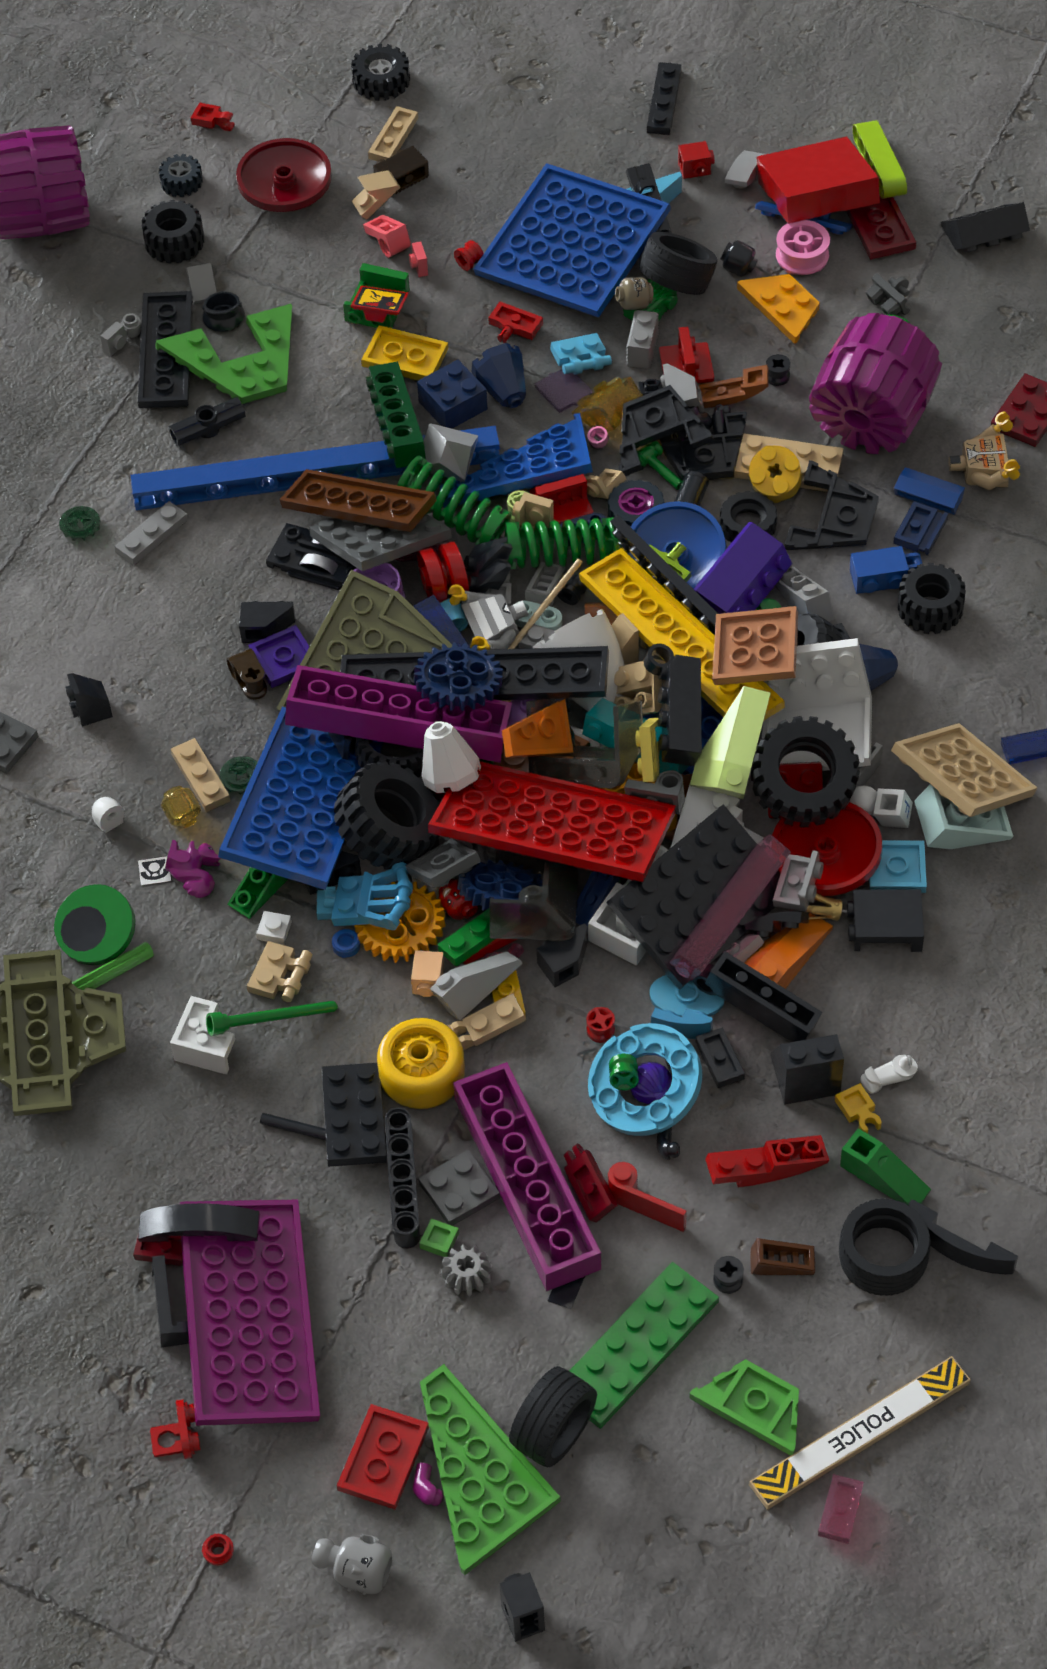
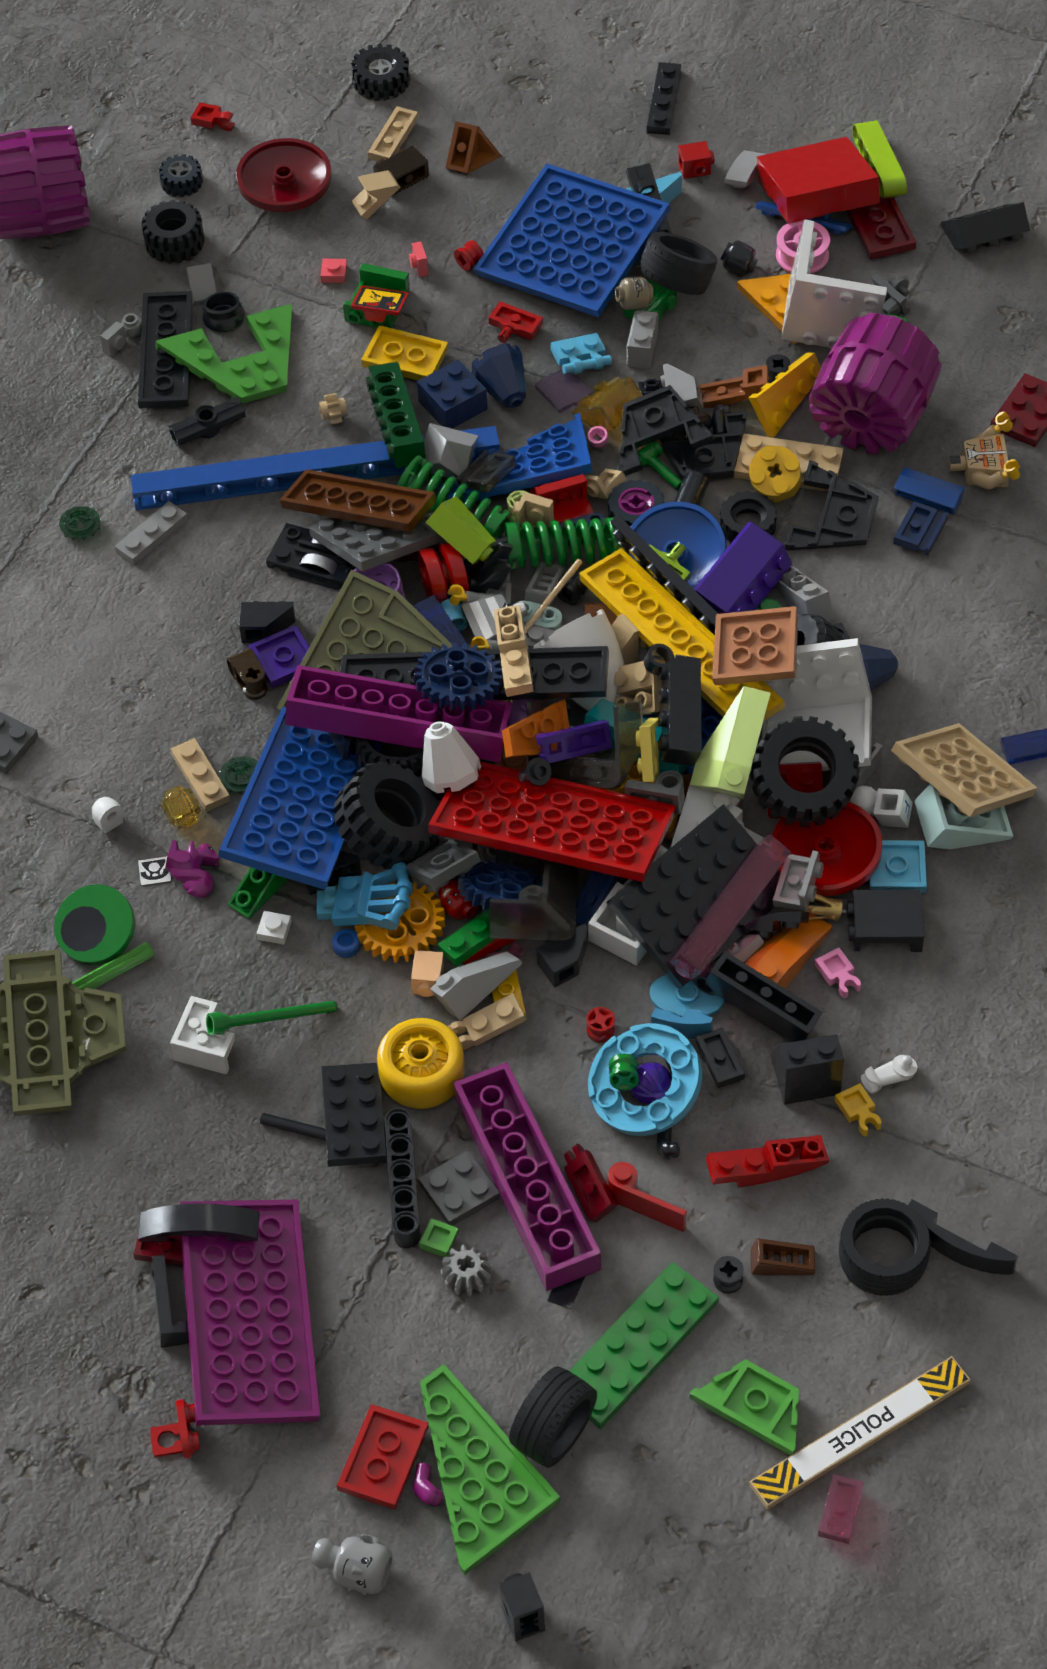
black slope [65,673,113,727] -> none
red plate [202,1534,234,1565] -> none
tan plate [247,941,312,1002] -> none
coral plate [363,215,411,258] -> none
red bracket [659,327,714,383] -> none
green slope [840,1128,931,1205] -> none
blue brick [849,546,923,594] -> none
black tyre [897,563,966,634] -> none
none -> tan gear [319,393,347,425]
none -> coral plate [321,259,347,283]
none -> lime slope [426,496,496,564]
none -> dark orange slope [445,121,502,173]
none -> clear smoke plate [456,450,517,493]
none -> tan slope [494,605,534,697]
none -> black plate [518,758,551,786]
none -> dark purple plate [536,720,612,763]
none -> yellow wing [748,353,821,437]
none -> white bracket [781,219,887,349]
none -> bright pink plate [815,948,861,998]

